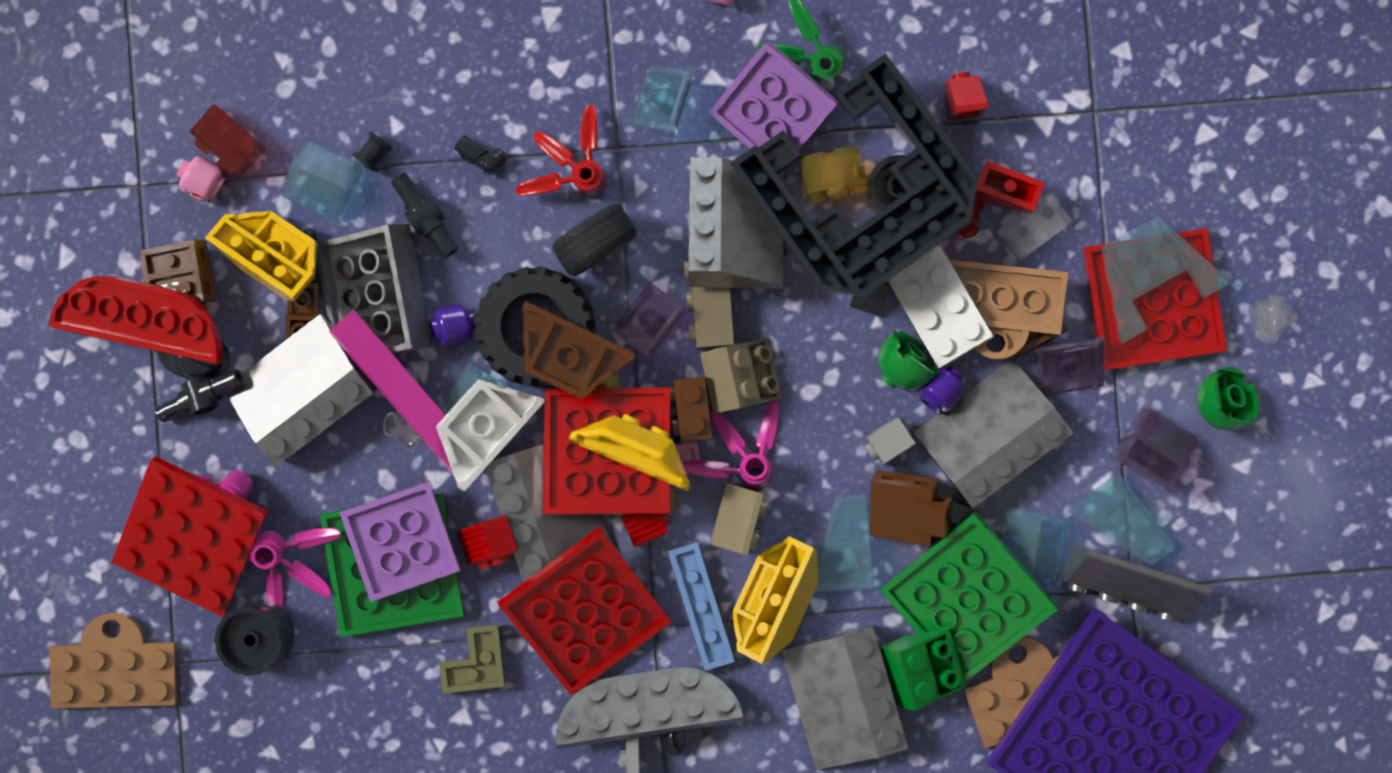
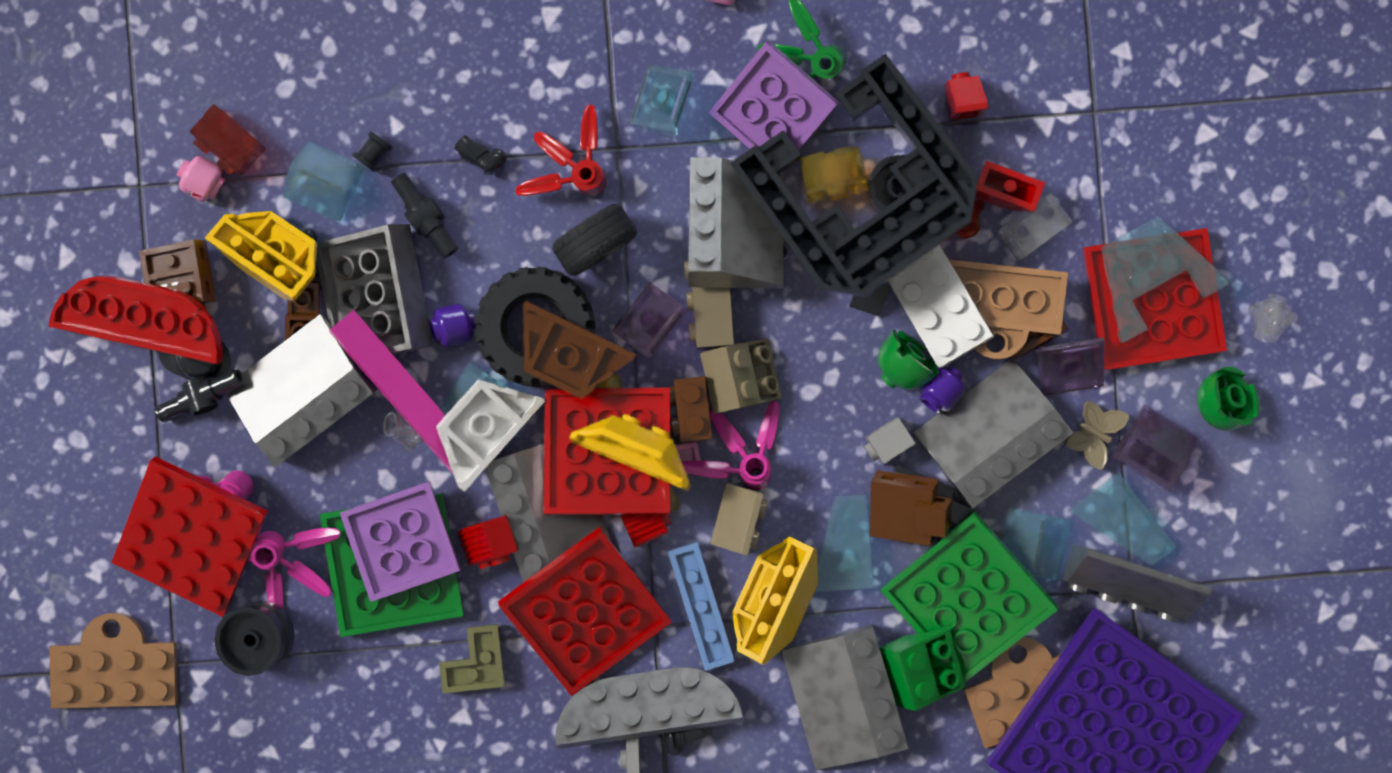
none -> dark tan piece [1065,401,1130,470]

